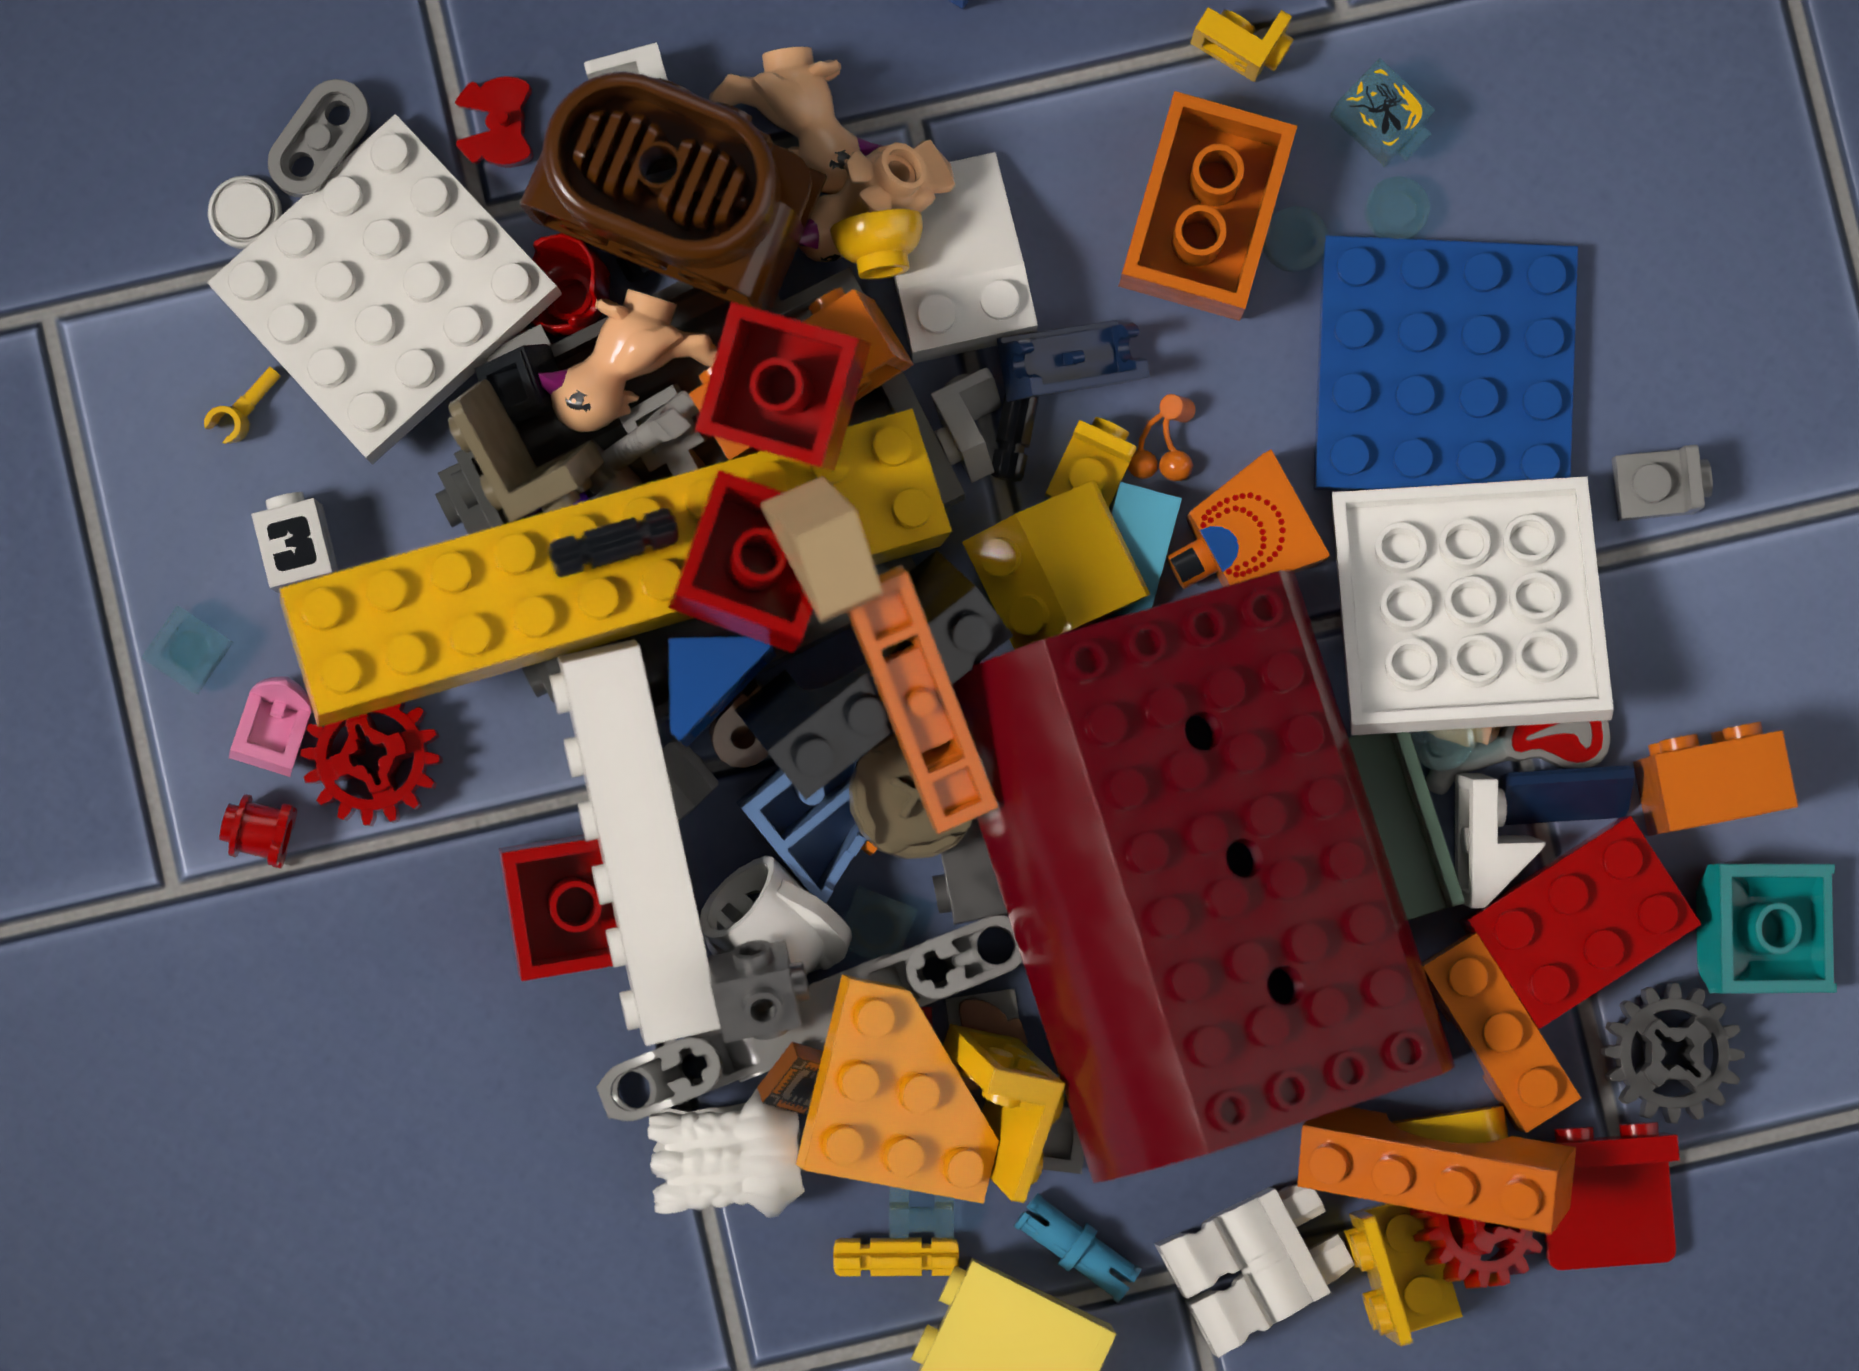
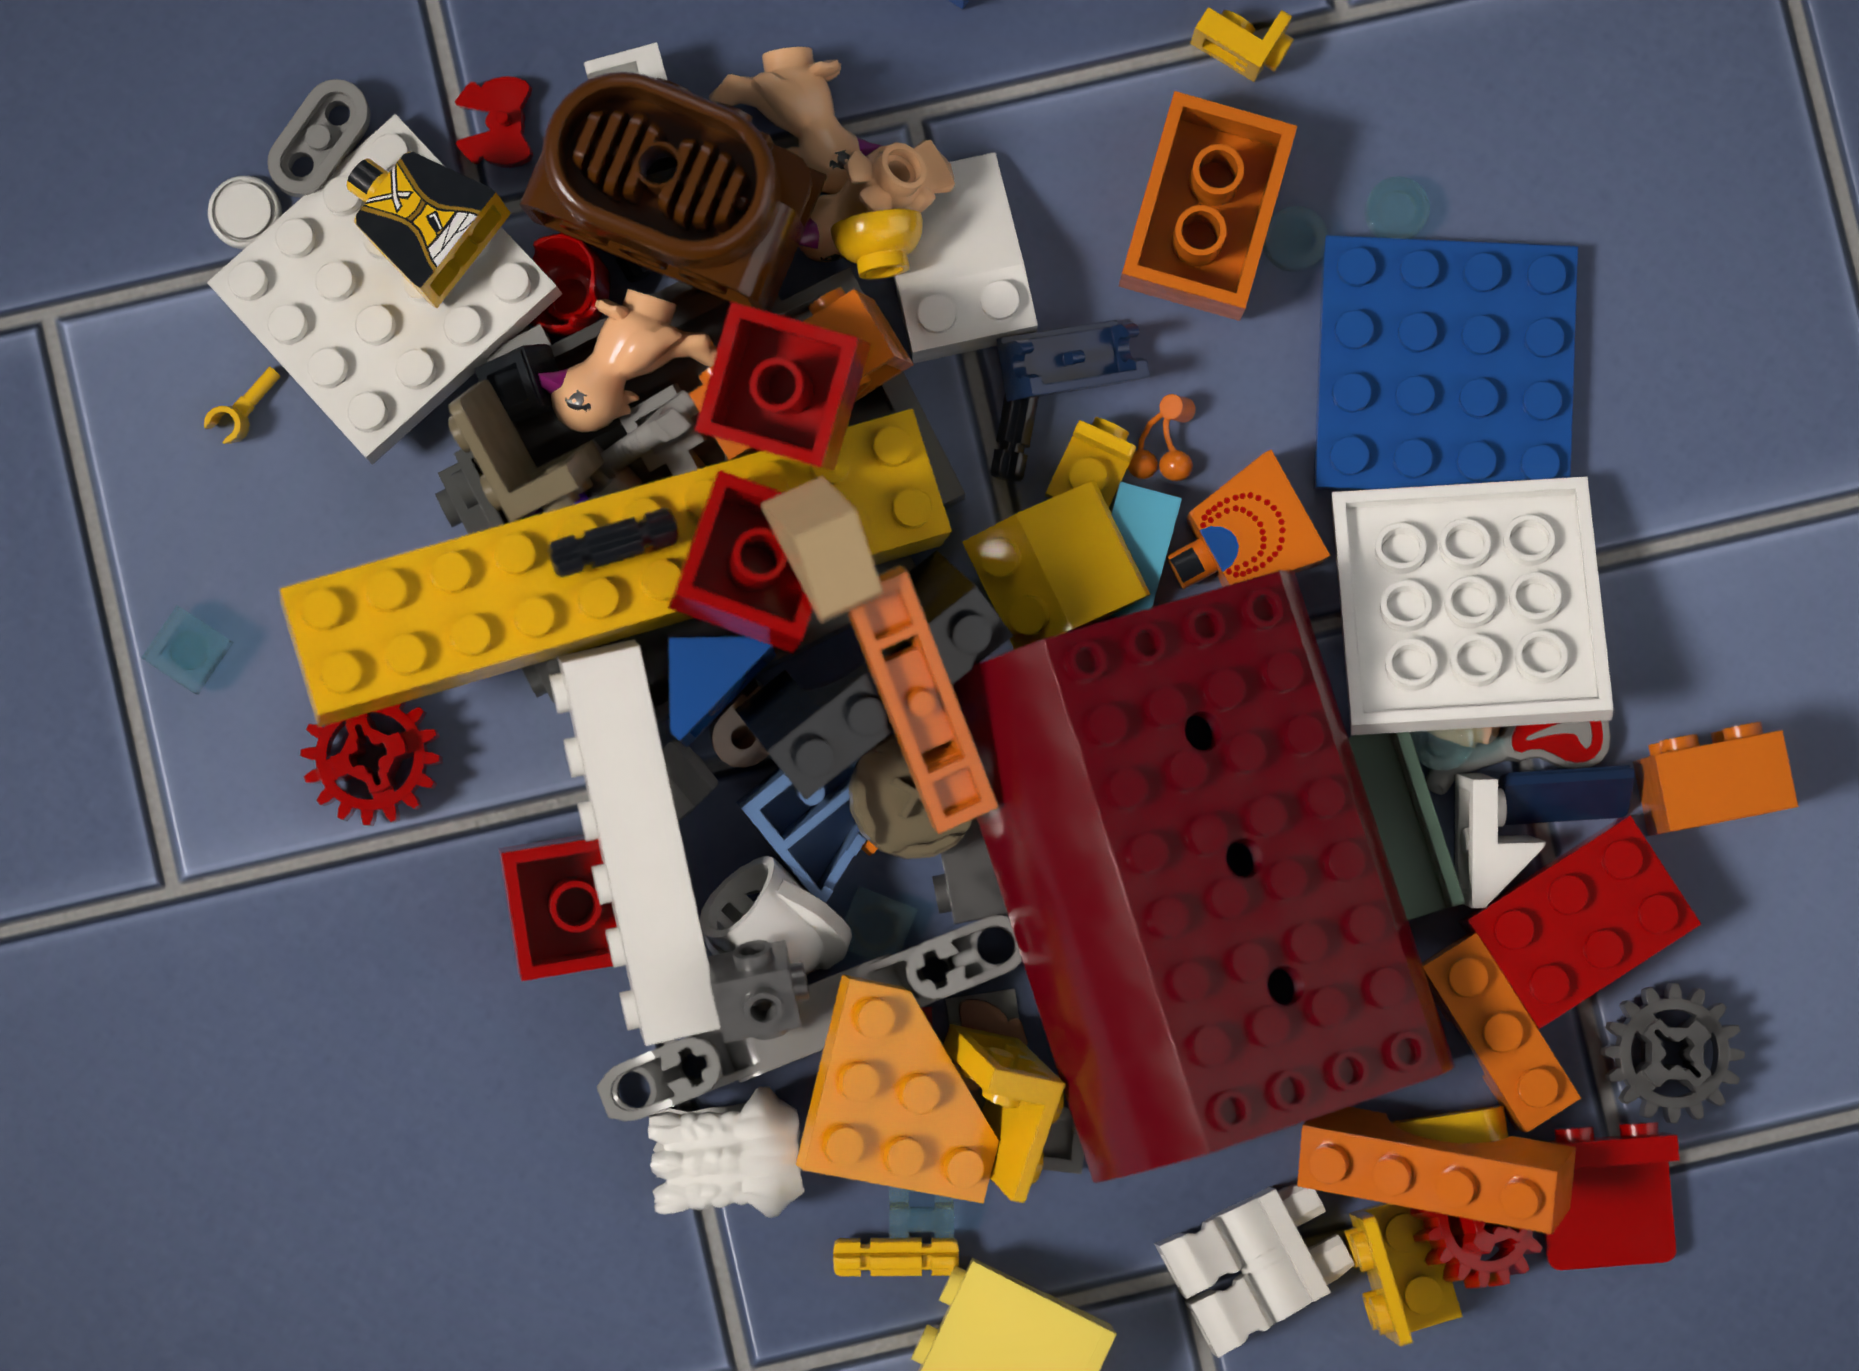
red brick [219,794,297,869] -> none
bright pink plate [229,676,312,777] -> none
white brick [251,492,339,594] -> none
tile [757,1042,823,1116] -> none
light grey bracket [931,368,1002,483] -> none
dark azure pin [1013,1193,1142,1302] -> none
clear light blue brick [1330,58,1435,167] -> none
light grey bracket [1612,445,1713,521] -> none
teal slope [1696,864,1837,994] -> none
none -> torso [346,151,511,309]

